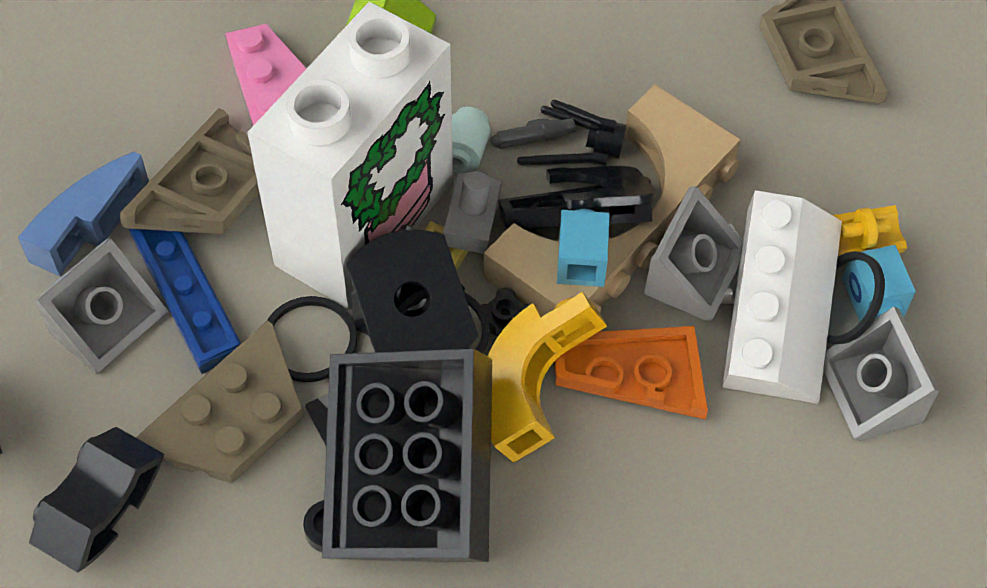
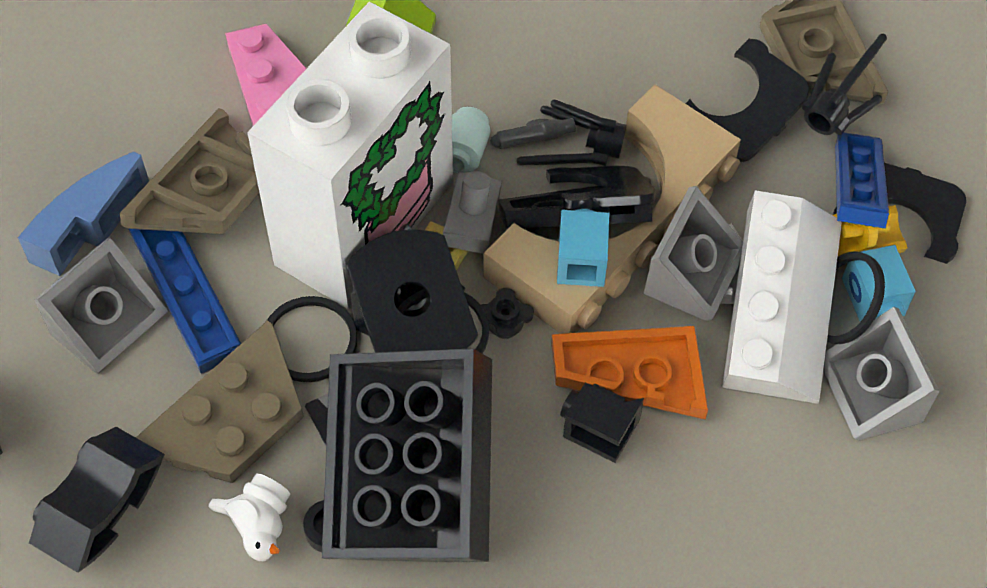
yellow arch [487,292,607,463] -> none
none -> white animal [208,473,290,561]
none -> black window [560,383,644,463]
none -> black piece [685,38,809,162]
none -> black plant [802,33,887,135]
none -> black piece [833,162,966,264]
none -> blue tile [835,132,889,229]

